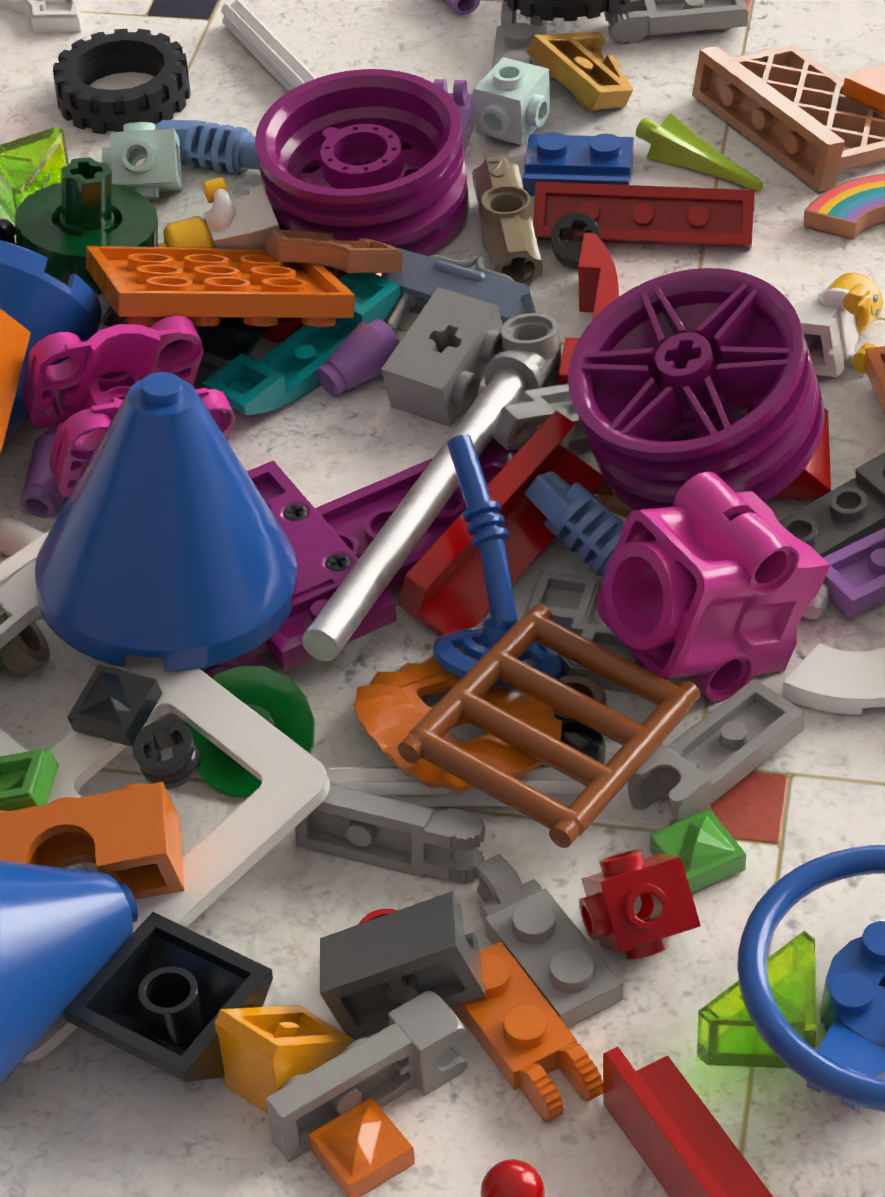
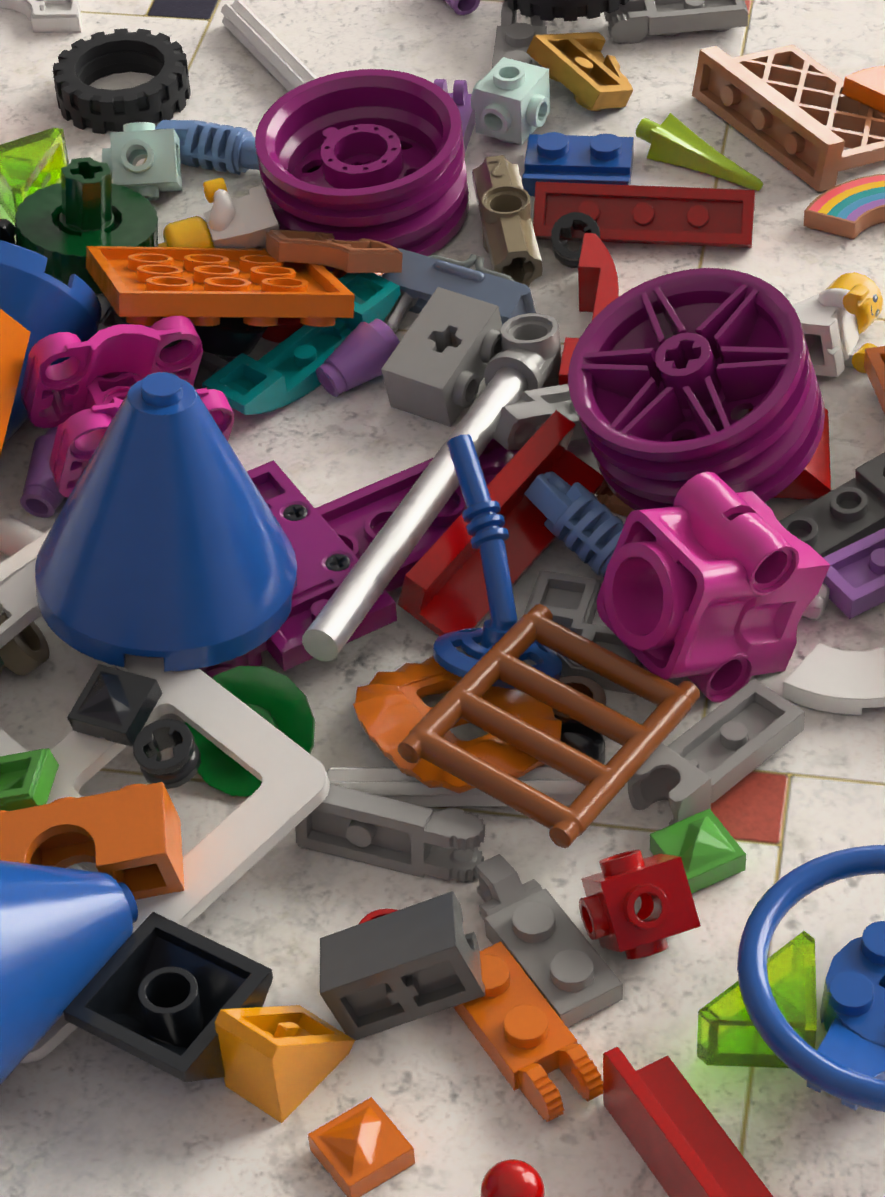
light grey plate [266,991,468,1162] -> none

